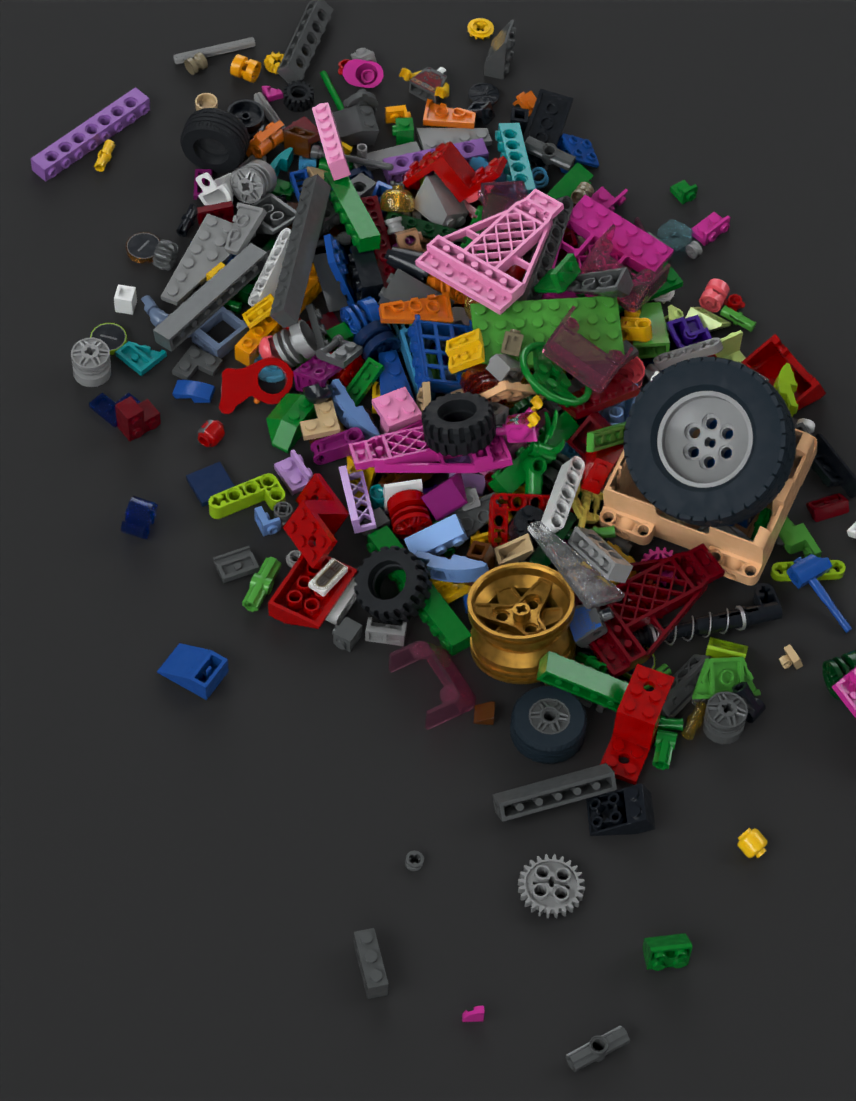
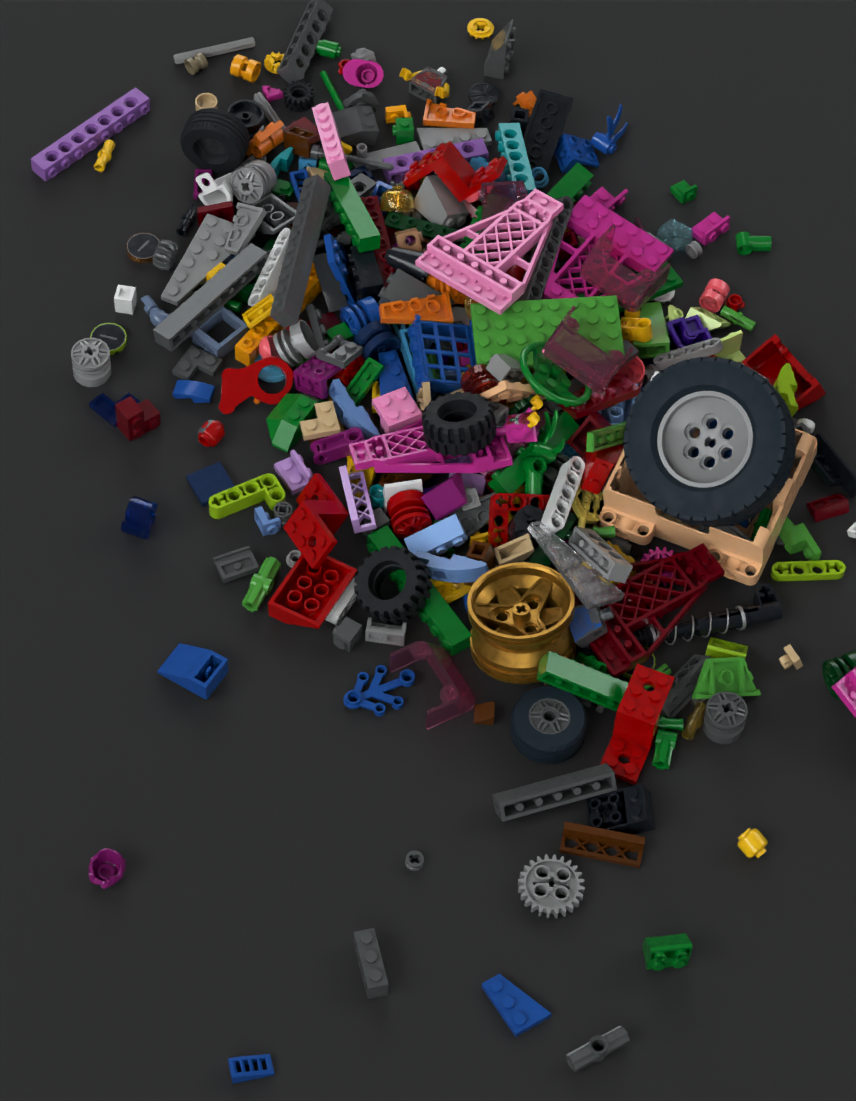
teal wing [115,341,167,376] -> none
black hair [302,383,333,404] -> none
tile [308,558,348,597] -> none
light grey wheel [384,216,405,235] -> none
yellow slope [445,328,485,374] -> none
dark pink tile [462,1005,484,1022] -> none
dark tan bracket [500,329,524,357] -> none
dark grey piece [525,136,576,171] -> none
green bracket [534,253,581,294] -> none
dark grey wedge [566,267,634,298] -> none
dark tan wheel [571,182,594,204] -> none
black piece [732,682,766,723] -> none
blue piece [786,554,852,633] -> none
none -> magenta hair [88,848,126,889]
none -> blue slope [228,1054,275,1084]
none -> green brick [316,39,342,60]
none -> blue plant [343,665,415,717]
none -> blue wing [481,974,552,1037]
none -> reddish brown fence [559,822,645,868]
none -> blue plant [591,103,628,155]
none -> green piece [735,231,772,255]

